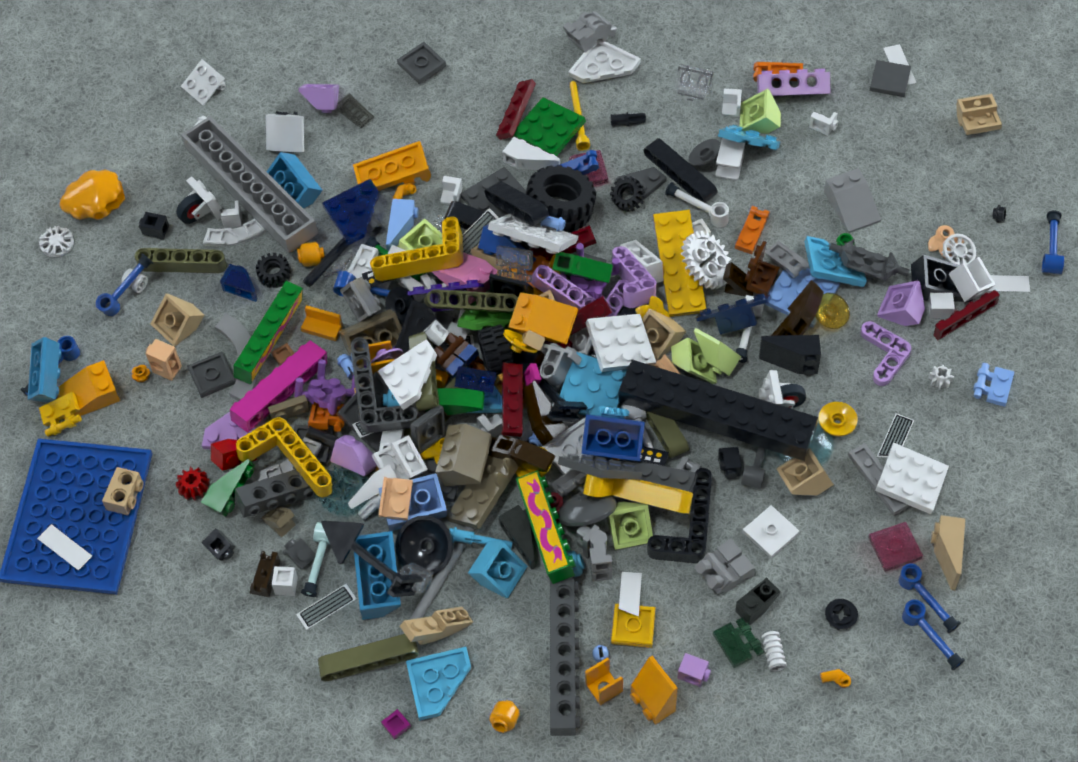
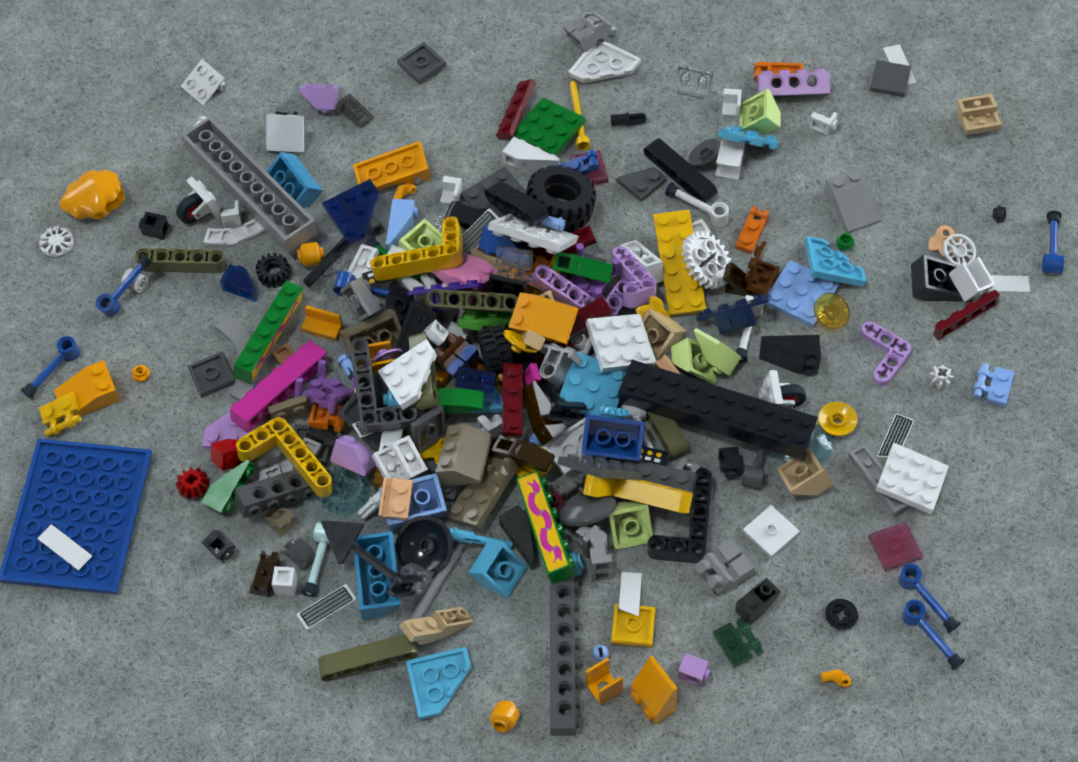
dark azure slope [27,337,62,402] -> none
tan brick [102,467,143,515] -> none
light nougat brick [146,339,182,381] -> none
tan slope [150,294,204,346] -> none
white sticker [348,464,397,509] -> none
magenta plate [381,709,411,740] -> none
black tyre [610,176,646,212] -> none
white piece [761,631,787,671] -> none
light grey plate [765,241,809,278] -> none
dark brown slope [771,280,824,336] -> none
dark grey plate [829,239,909,280] -> none
lavender slope [877,281,925,326] -> none
white panel [928,293,955,319] -> none
tan slope [931,515,965,591] -> none

